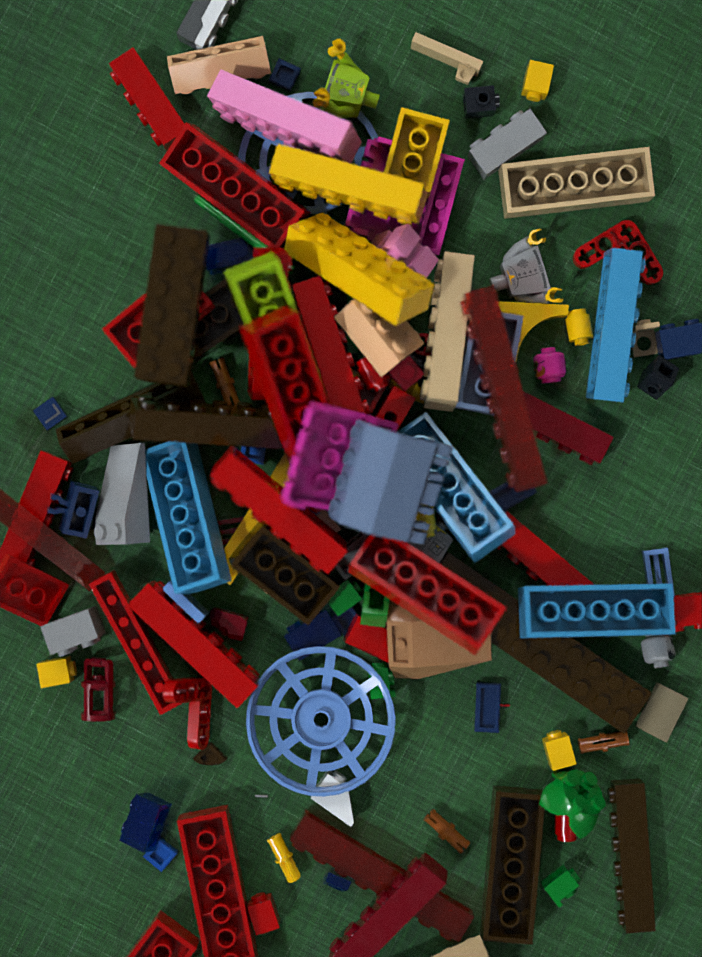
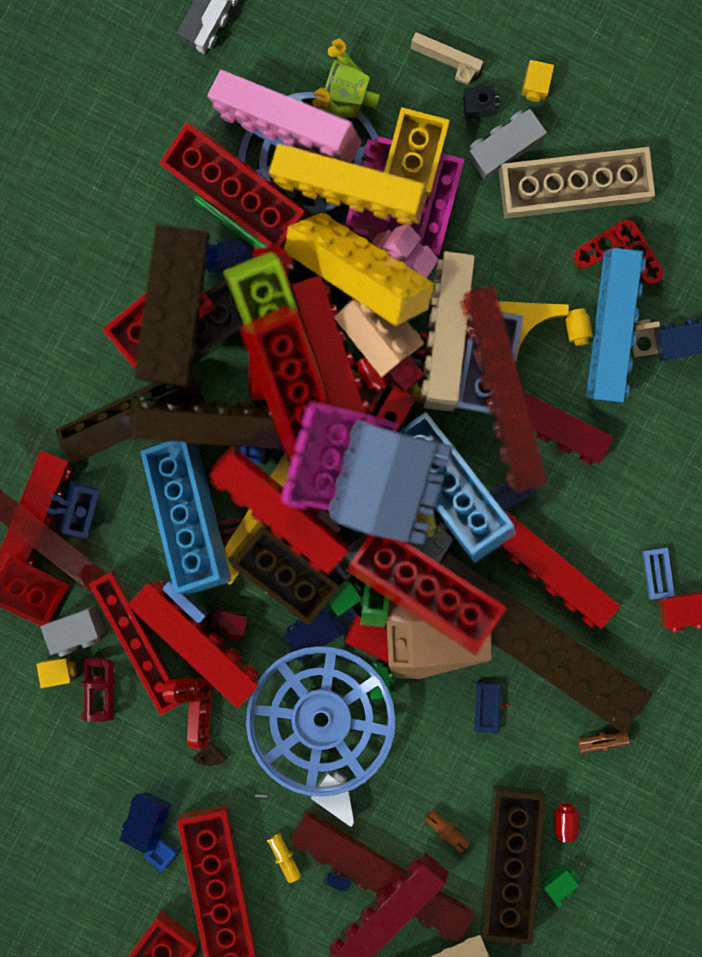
dark blue tile [33,397,68,431] -> none
light grey slope [94,443,150,545] -> none
red brick [109,47,185,151] -> none
light nougat brick [167,36,271,94] -> none
dark orange pin [209,358,240,405] -> none
red brick [247,892,281,936] -> none
dark blue tile [269,58,301,92] -> none
light grey torso [489,229,563,304] -> none
dark azure brick [518,584,675,638] -> none
dark pink head [533,347,566,383] -> none
green brick [539,768,606,839] -> none
yellow brick [542,730,577,771] -> none
dark brown brick [607,778,656,934] -> none
dark tan brick [635,682,688,743] -> none
black brick [637,355,679,400] -> none
light grey head [641,635,676,668] -> none

